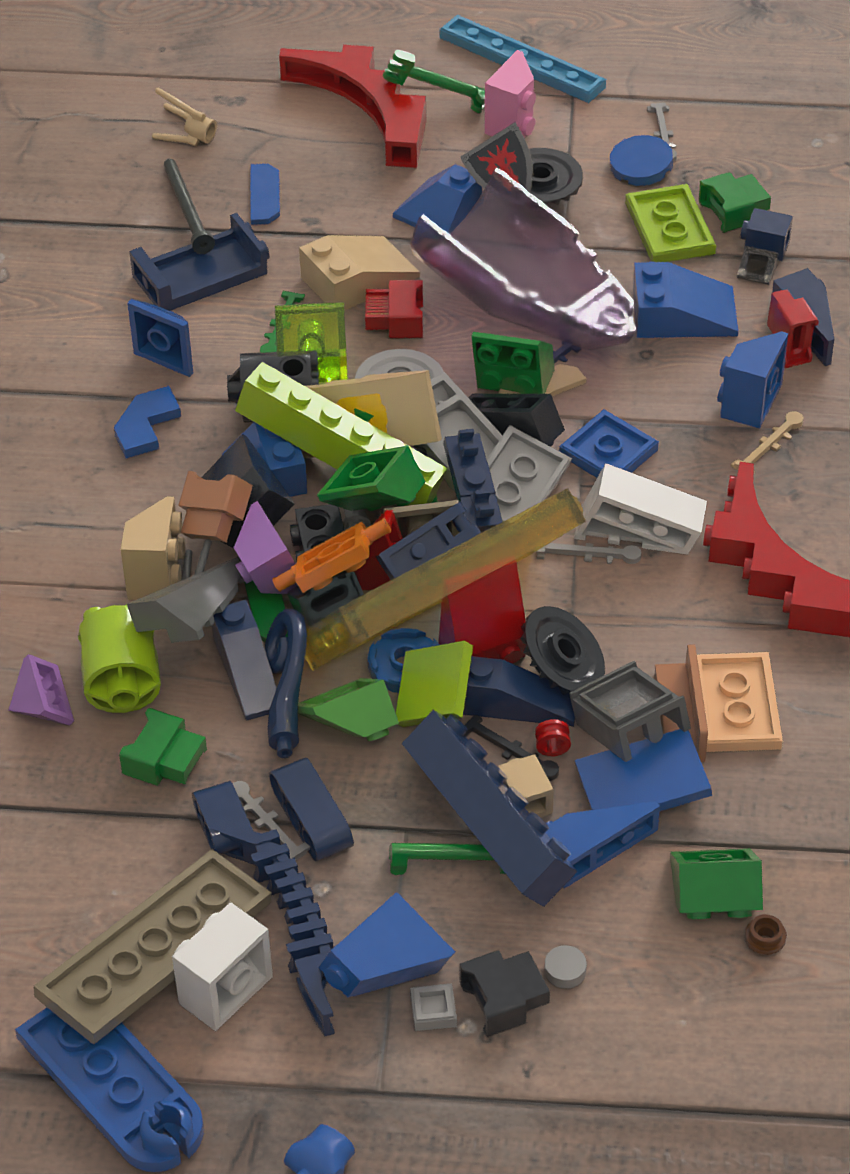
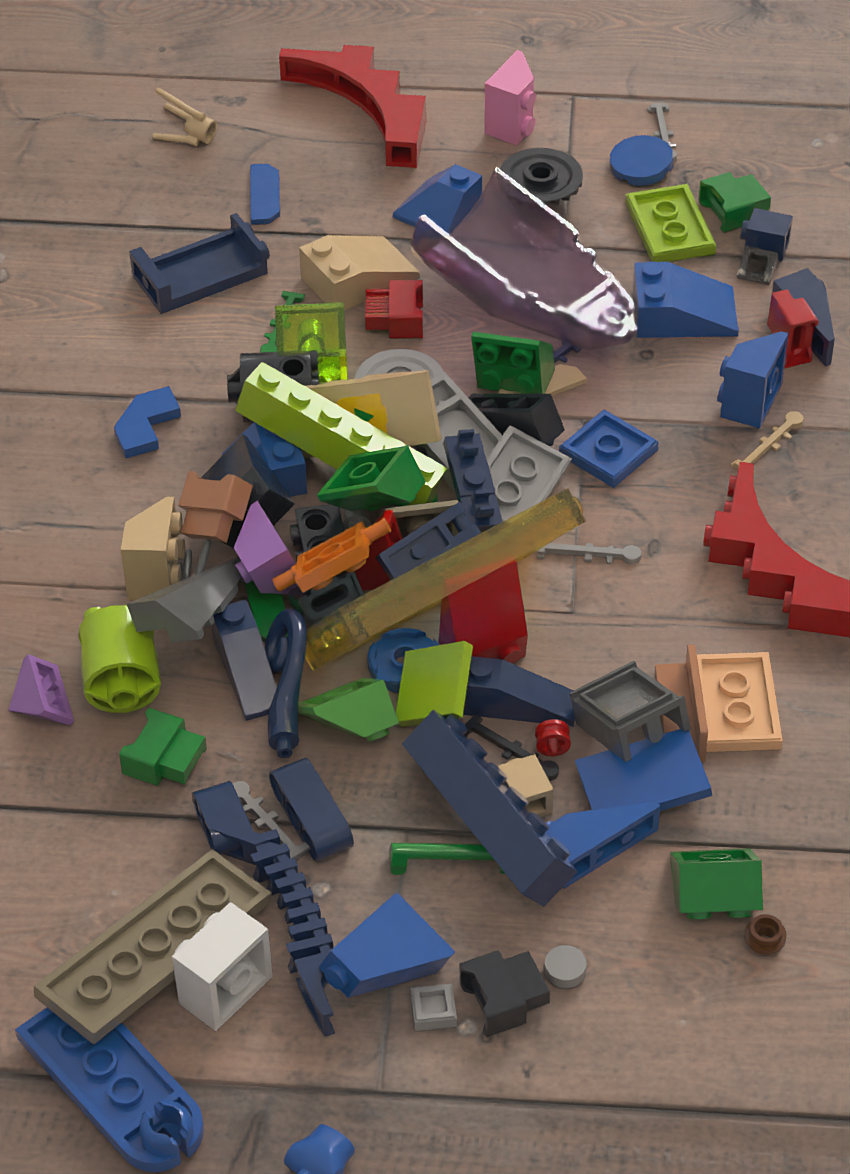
blue slope [127,299,193,377] -> none
pearl dark grey bar [164,158,215,254] -> none
green hinge [383,50,485,113] -> none
dark azure tile [439,15,606,103] -> none
shield [460,122,533,204] -> none
black gear [520,606,605,695] -> none
white wedge [574,463,707,555] -> none

